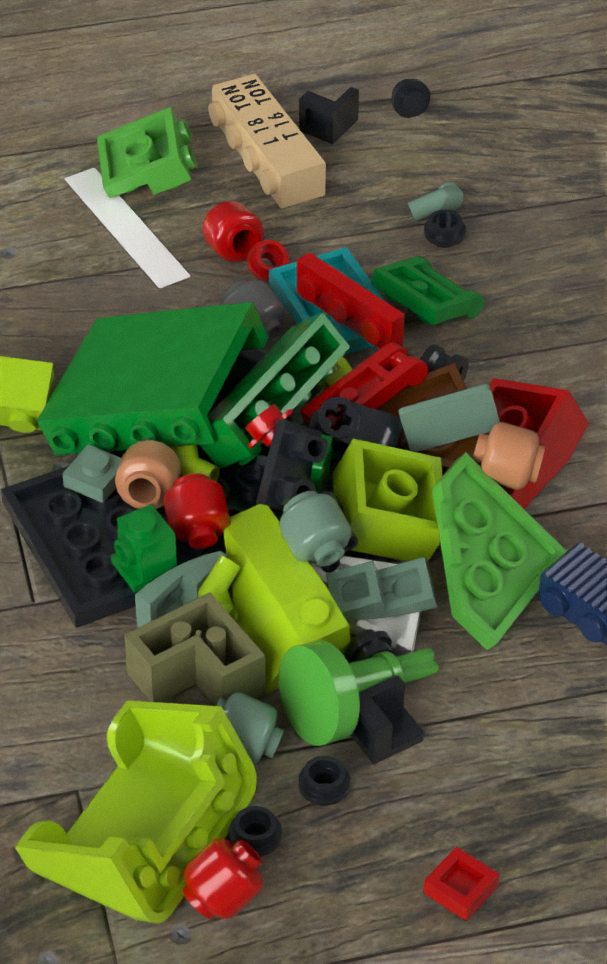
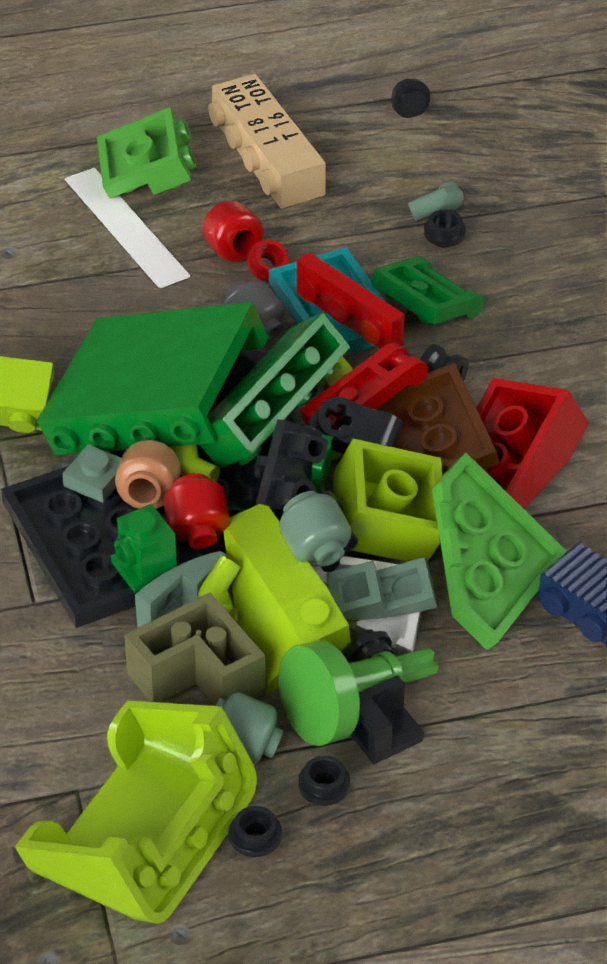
red head [183,838,263,920] -> none
red plate [246,404,294,449] -> none
black panel [299,87,359,144] -> none
sand green panel [398,384,500,452] -> none
red plate [423,846,500,922] -> none
nougat head [473,422,546,490] -> none

